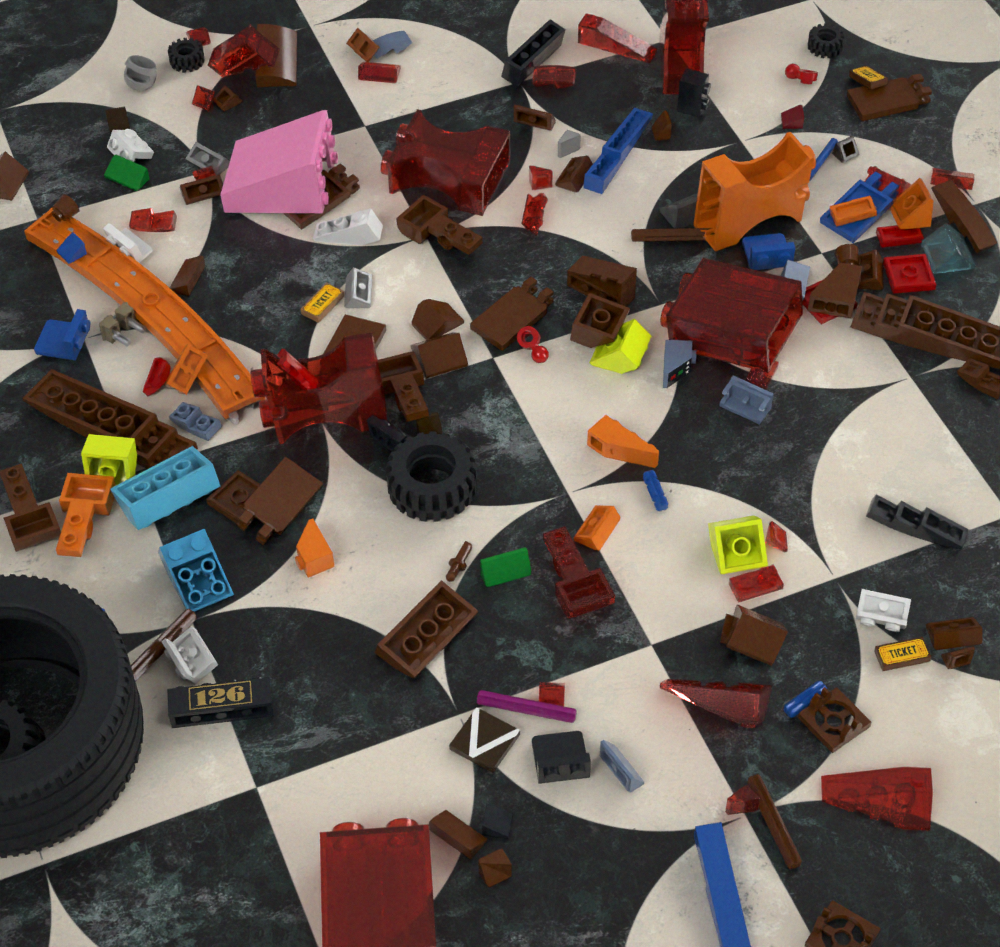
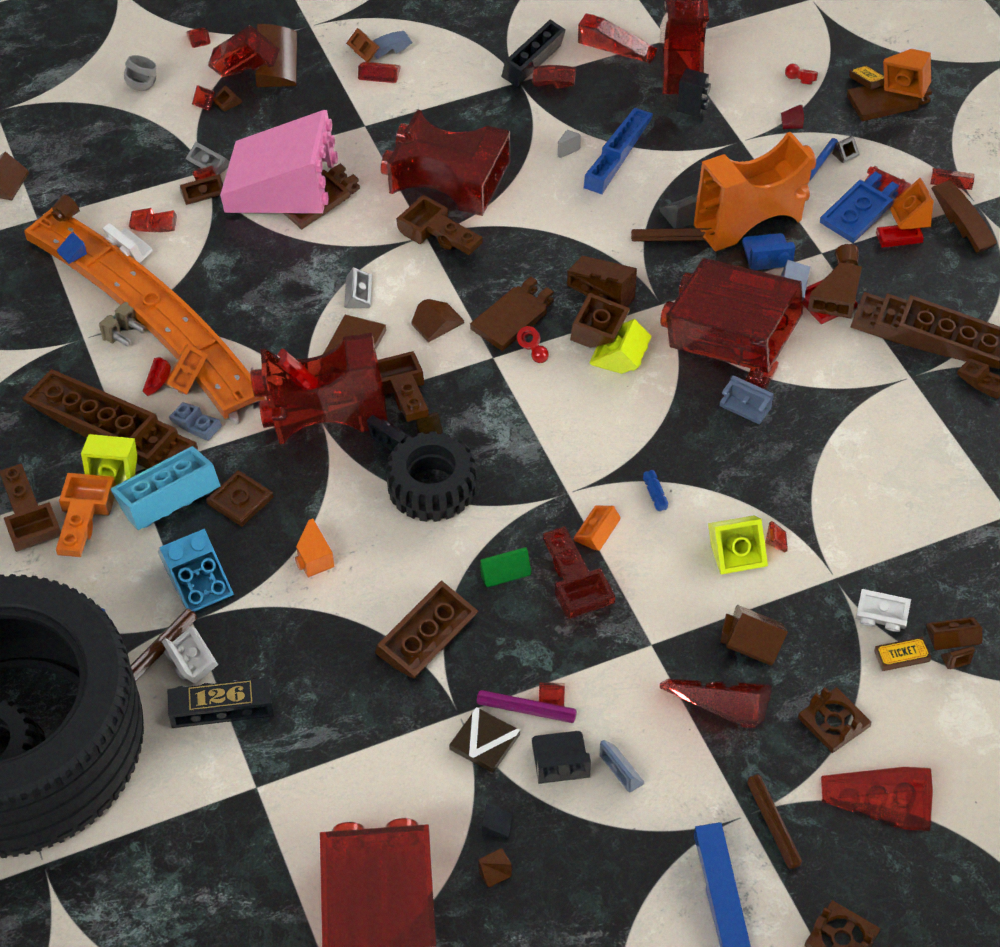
blue bracket [34,309,91,360] -> none
green slope [104,154,149,191] -> none
dark brown slope [105,107,130,134] -> none
white bracket [107,129,154,162] -> none
black tyre [168,37,205,73] -> none
reddish brown slope [170,256,205,296] -> none
reddish brown tile [237,456,323,545] -> none
tile [301,282,344,323] -> none
white slope [313,208,383,246] -> none
reddish brown slope [411,332,468,379] -> none
reddish brown slope [429,810,487,860] -> none
reddish brown piece [446,541,472,582] -> none
reddish brown slope [514,105,556,131] -> none
clear red hinge [521,193,548,236] -> none
clear red slope [529,166,553,190] -> none
reddish brown slope [555,155,593,192] -> none
orange slope [587,415,659,468] -> none
reddish brown slope [652,110,672,141] -> none
sand blue slope [663,340,696,388] -> none
clear red slope [725,785,760,815] -> none
clear red hinge [729,564,784,603] -> none
blue axle [783,681,827,718] -> none
black tyre [807,23,844,58] -> none
orange tile [829,195,877,227] -> none
reddish brown slope [858,249,884,290] -> none
black slope [866,494,969,550] -> none
red tile [883,254,936,294] -> none
clear light blue slope [921,223,976,274] -> none
none -> orange slope [883,49,931,98]

